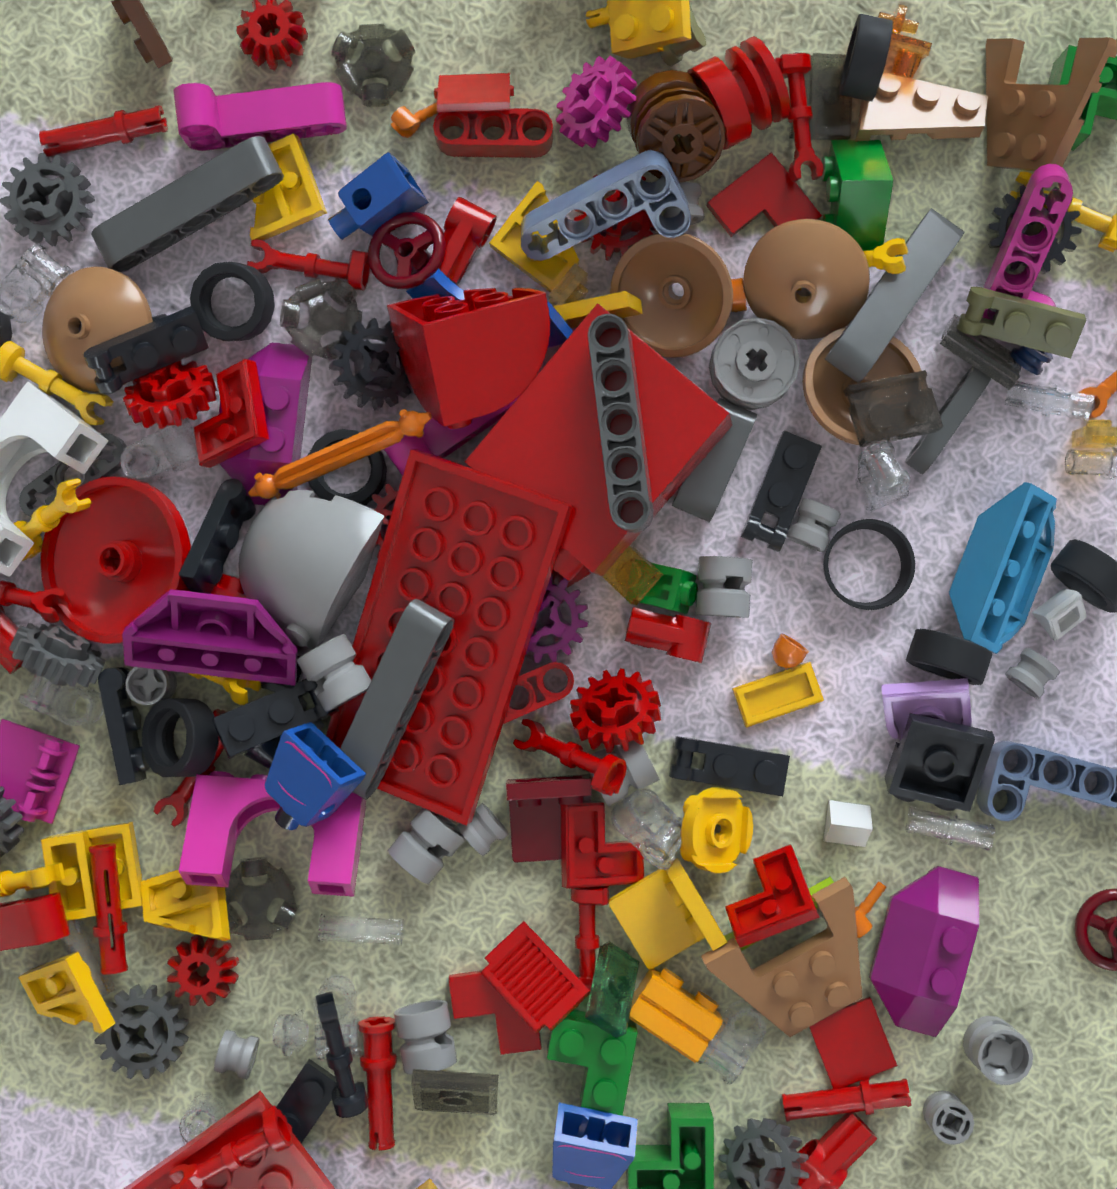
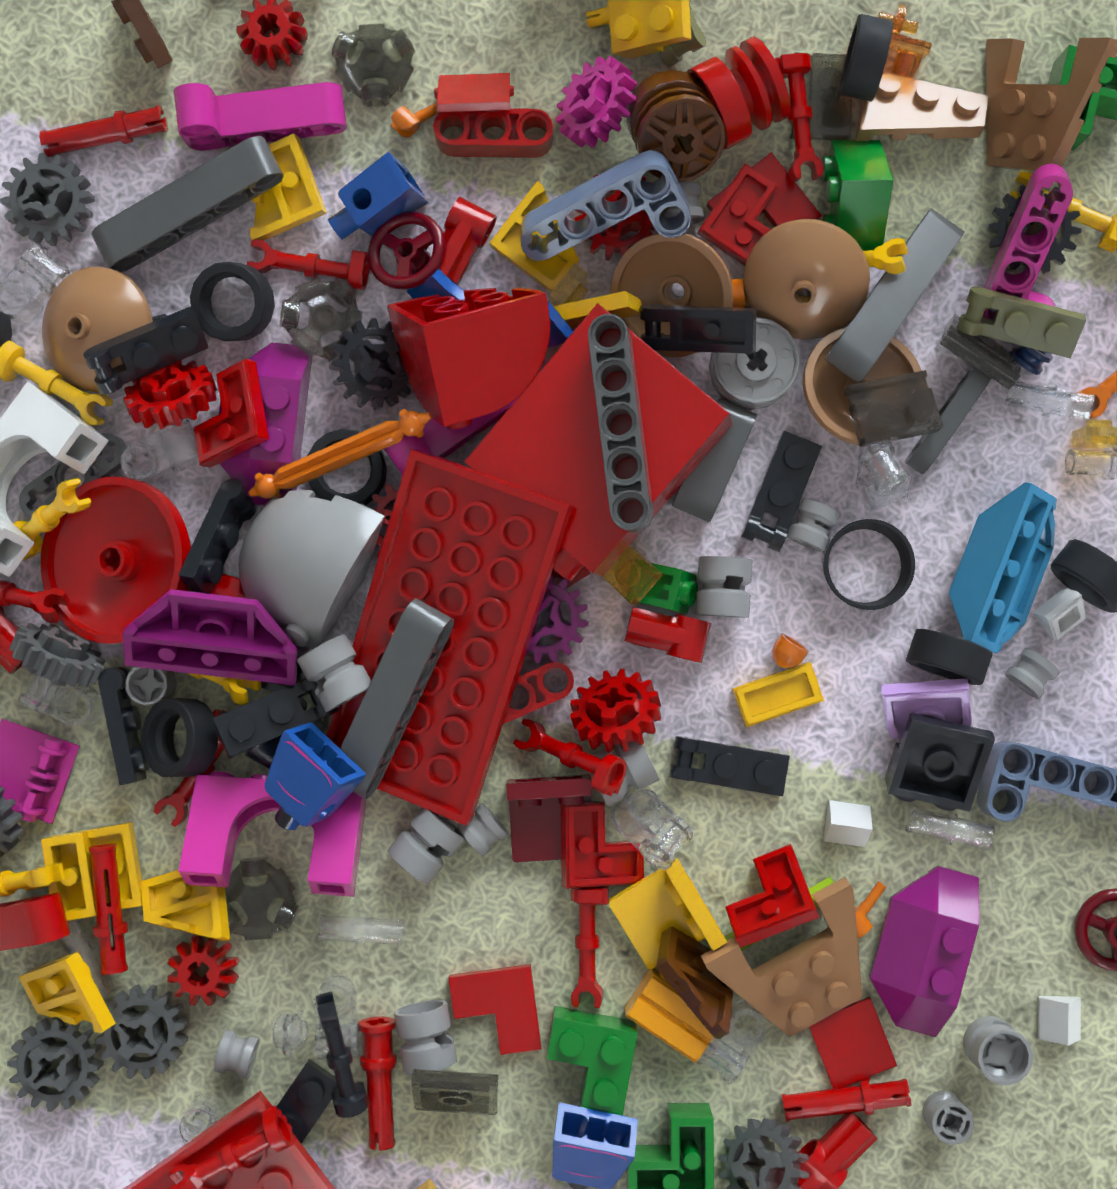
red window [481,921,591,1034] -> none
clear green plate [585,941,640,1038] -> none
yellow plate [680,787,753,873] -> none
none -> dark grey gear [7,1017,104,1112]
none -> black plate [640,304,756,354]
none -> reddish brown wing [656,926,734,1039]
none -> red tile [697,163,779,266]
none -> white slope [1038,996,1081,1046]

